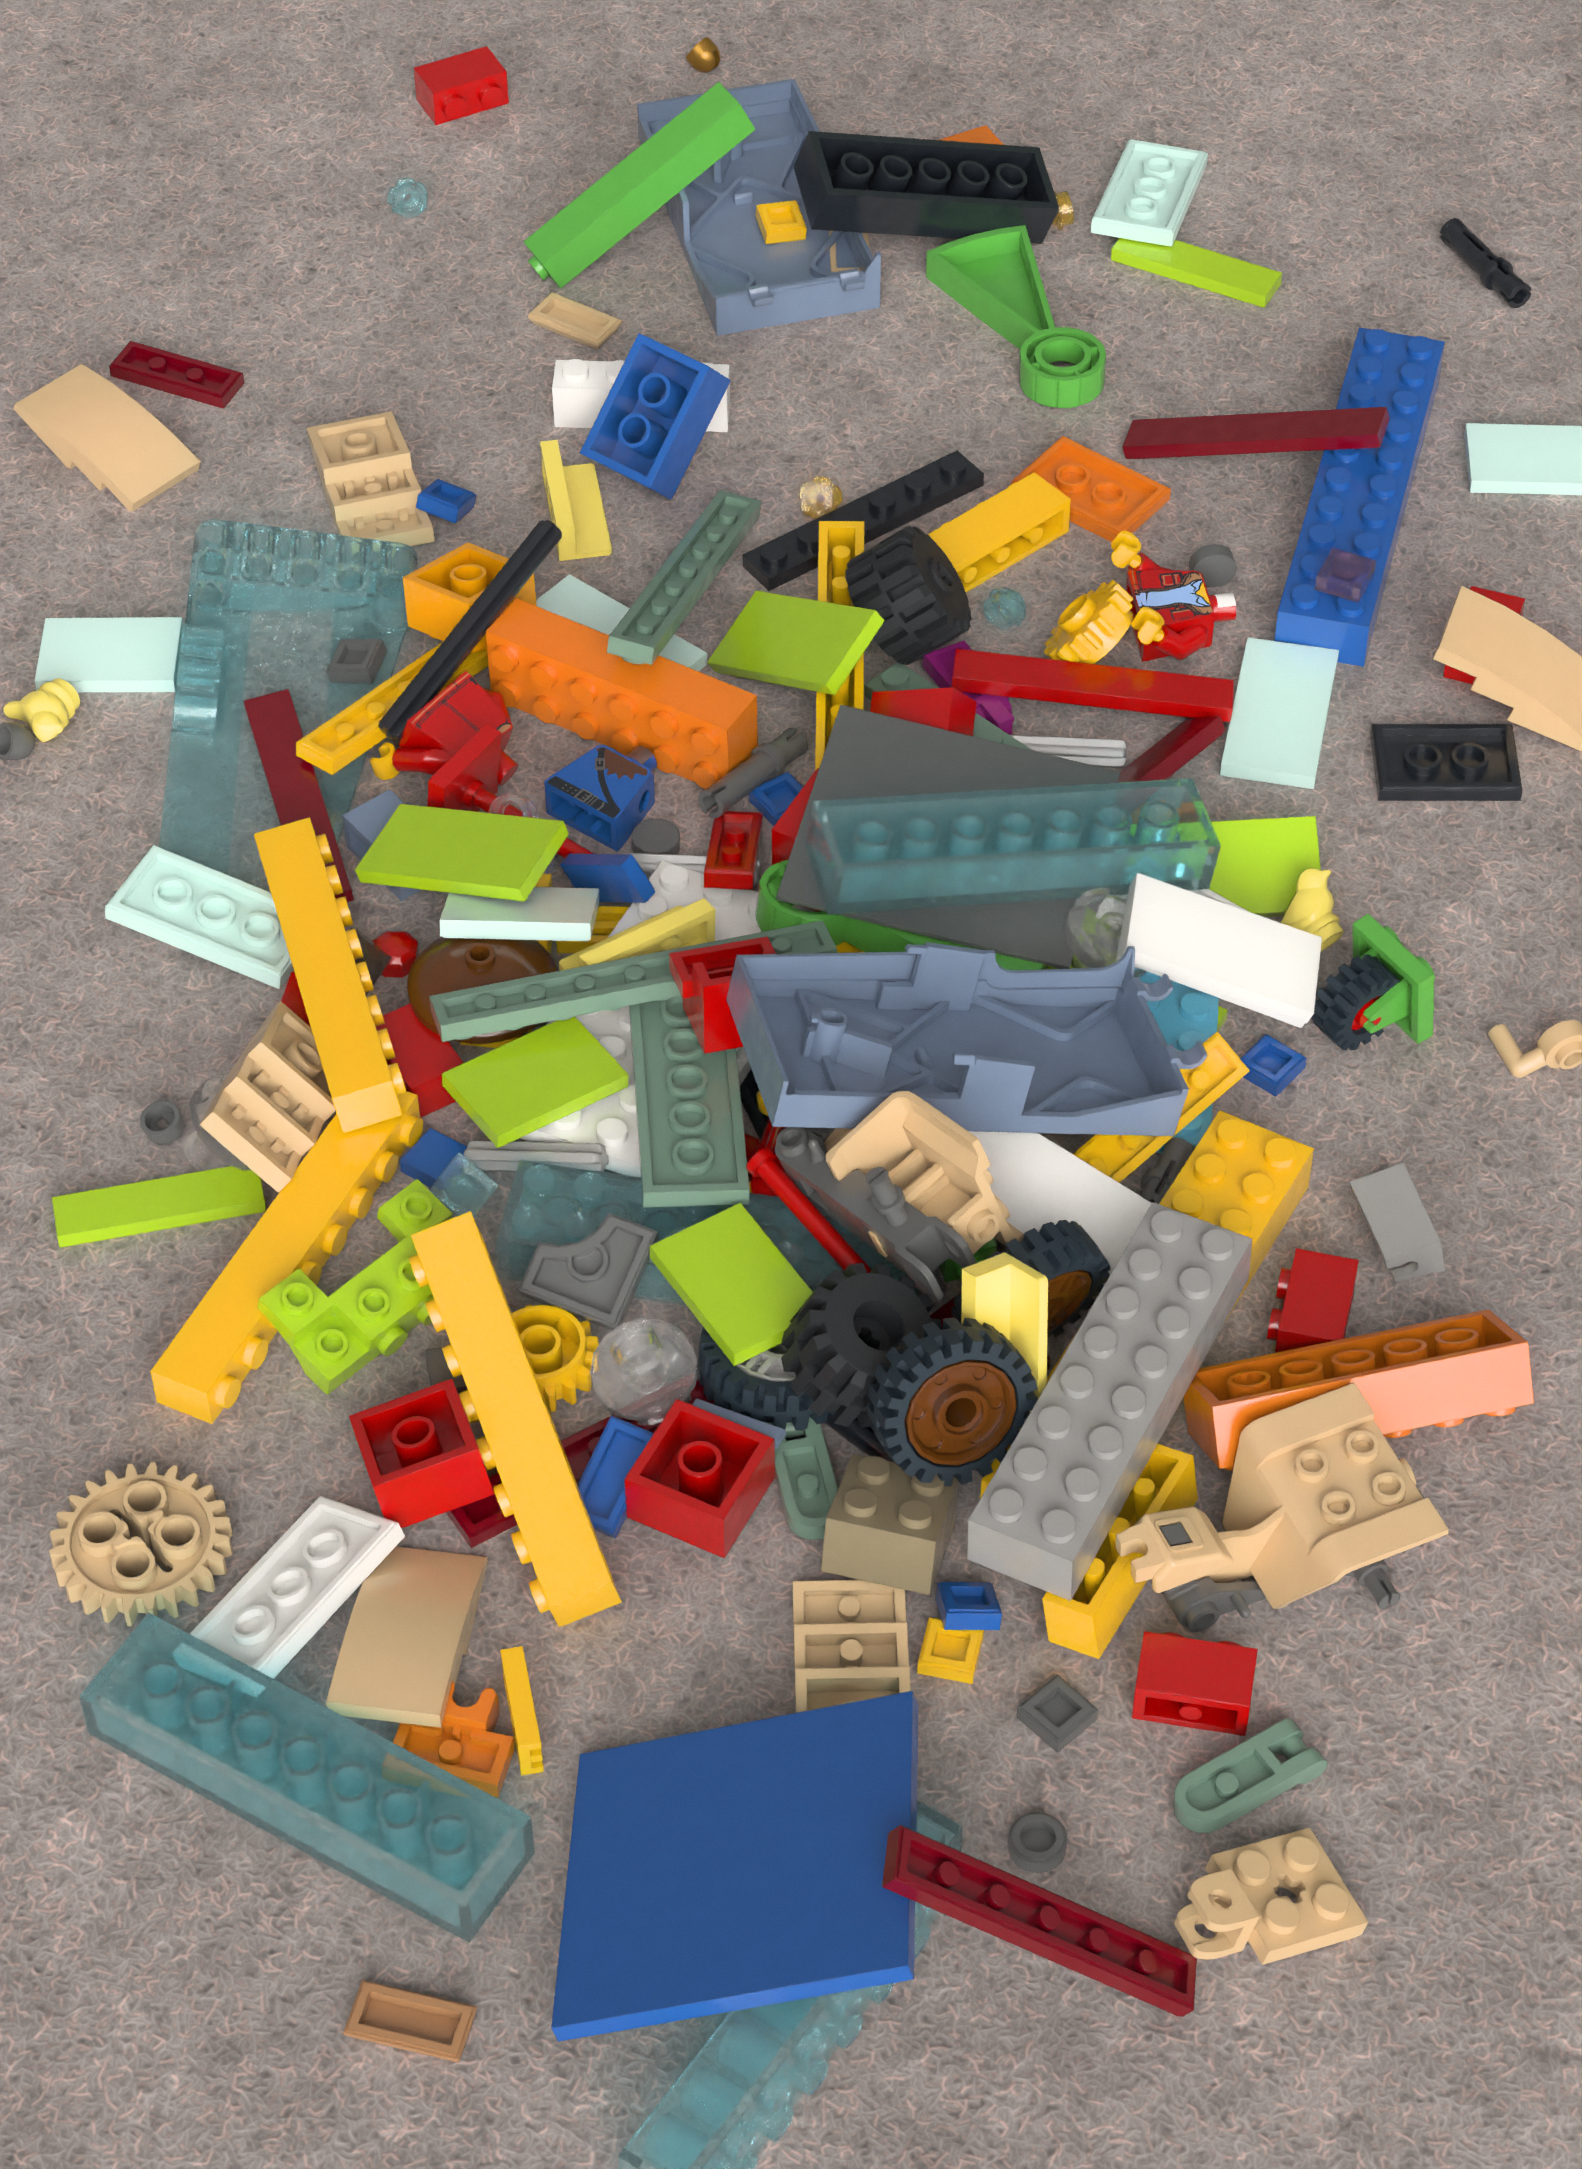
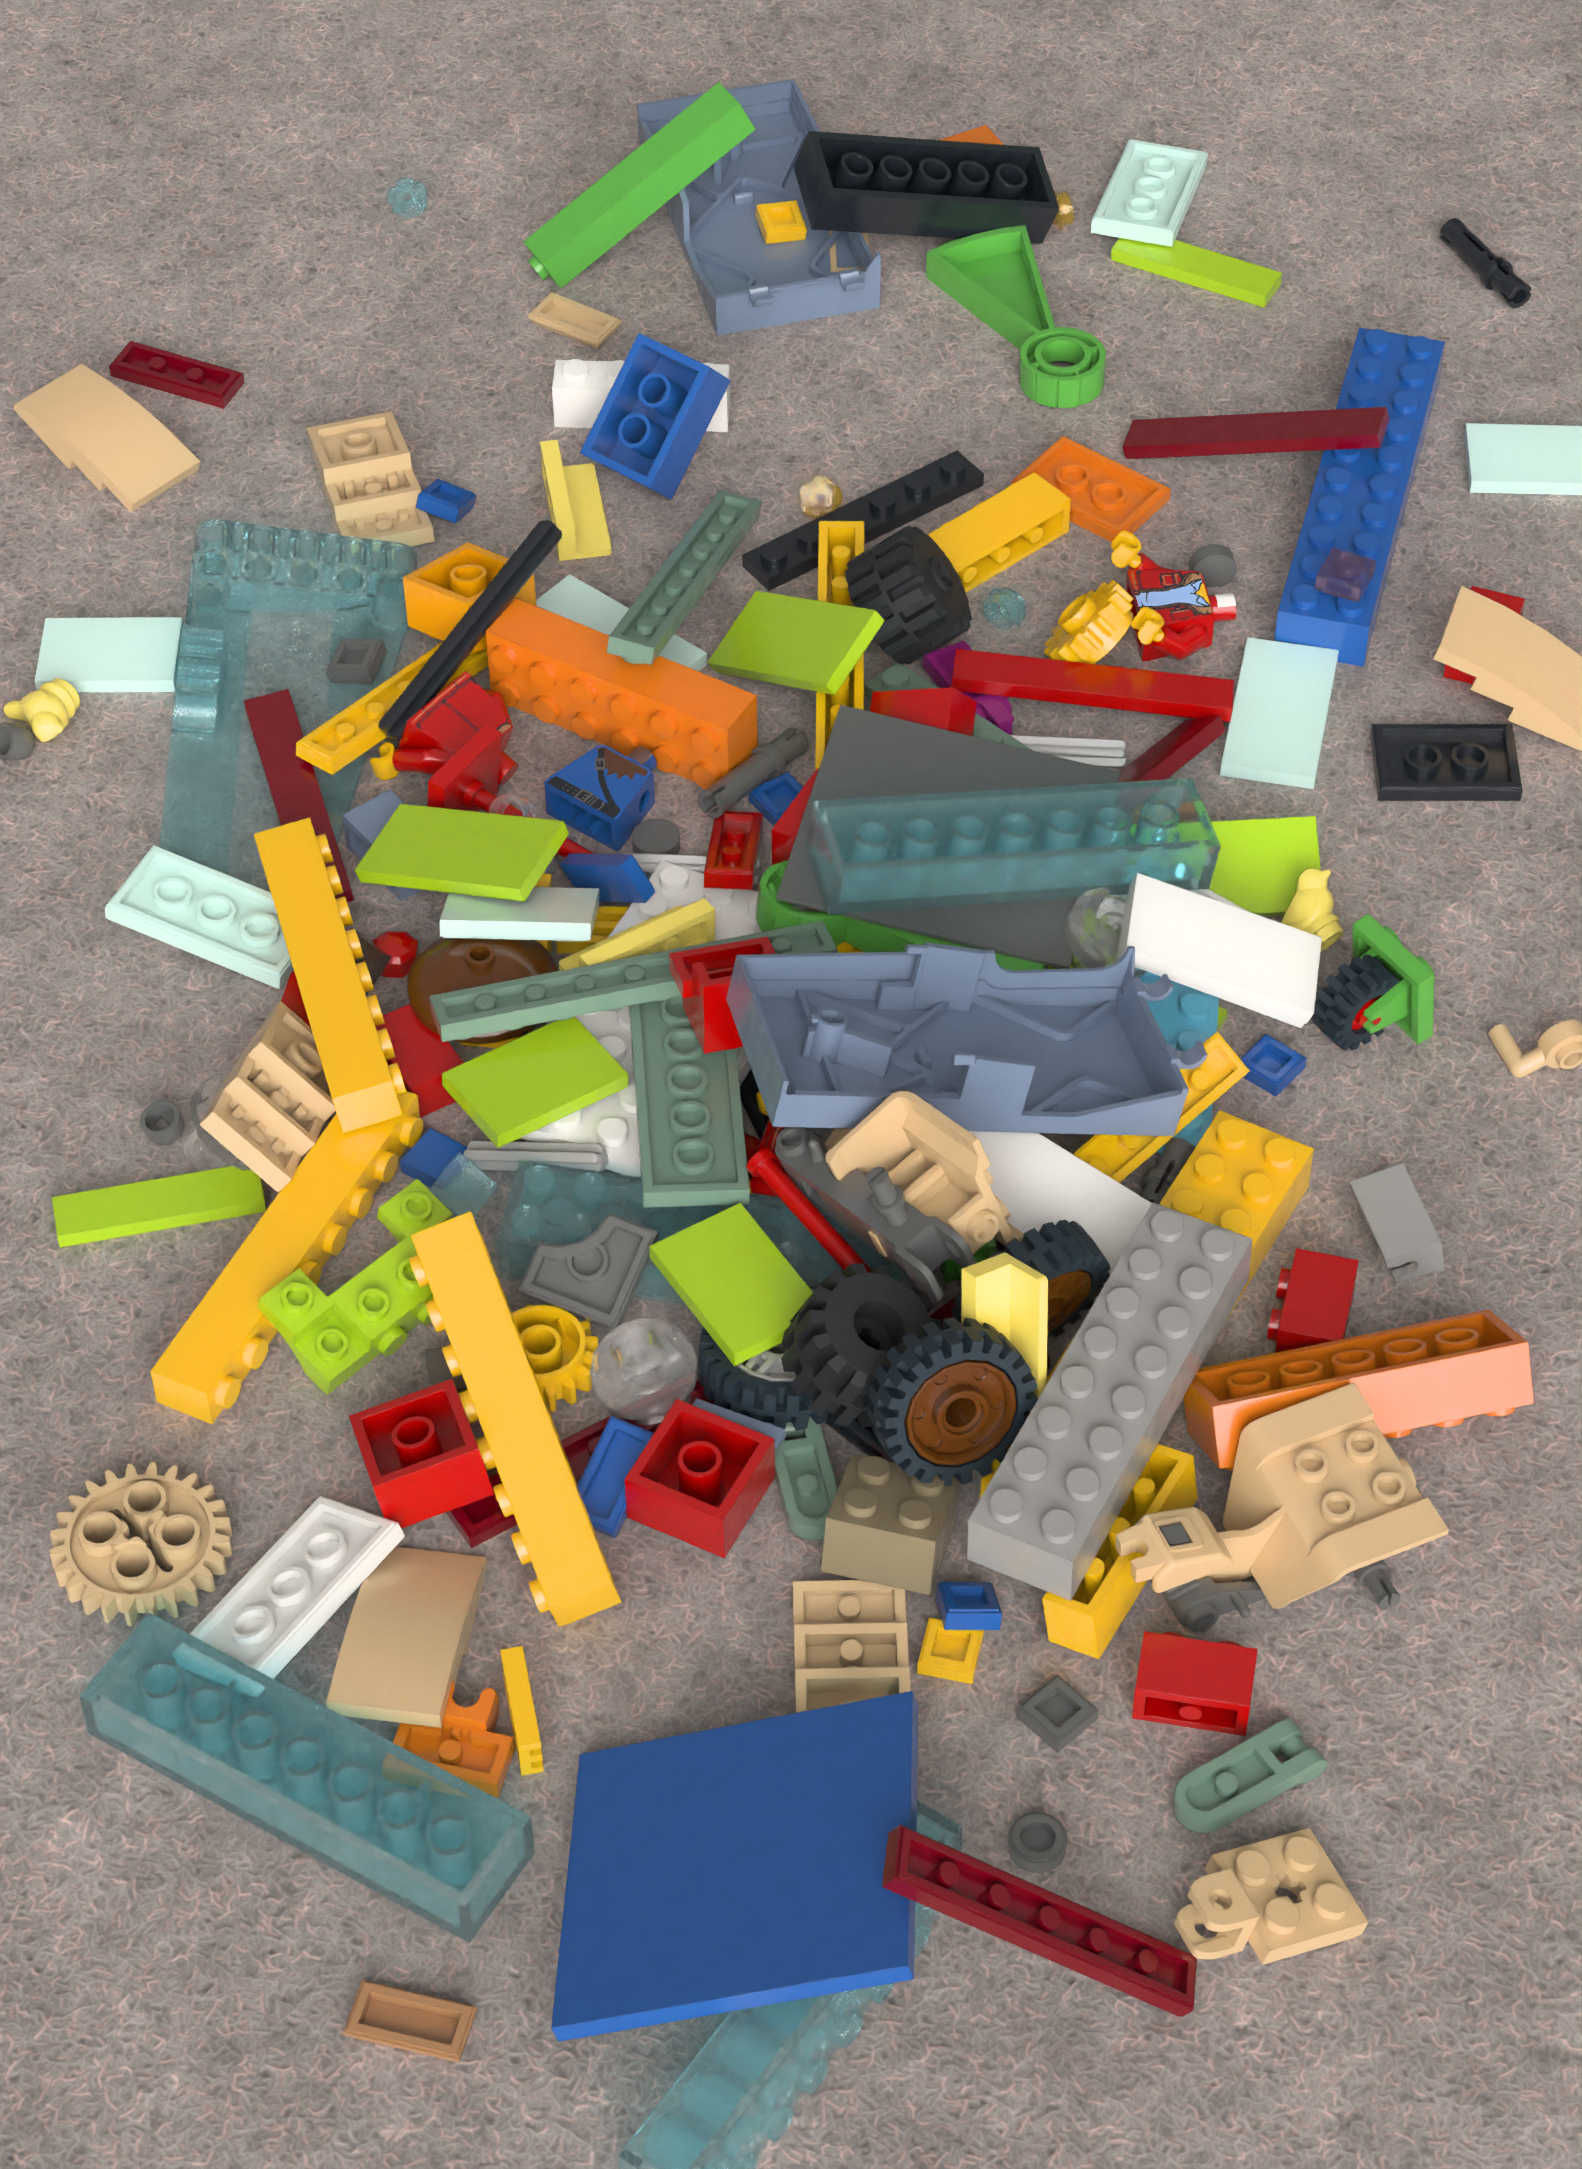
red brick [414,46,509,125] -> none
pearl gold hinge [686,37,721,73] -> none

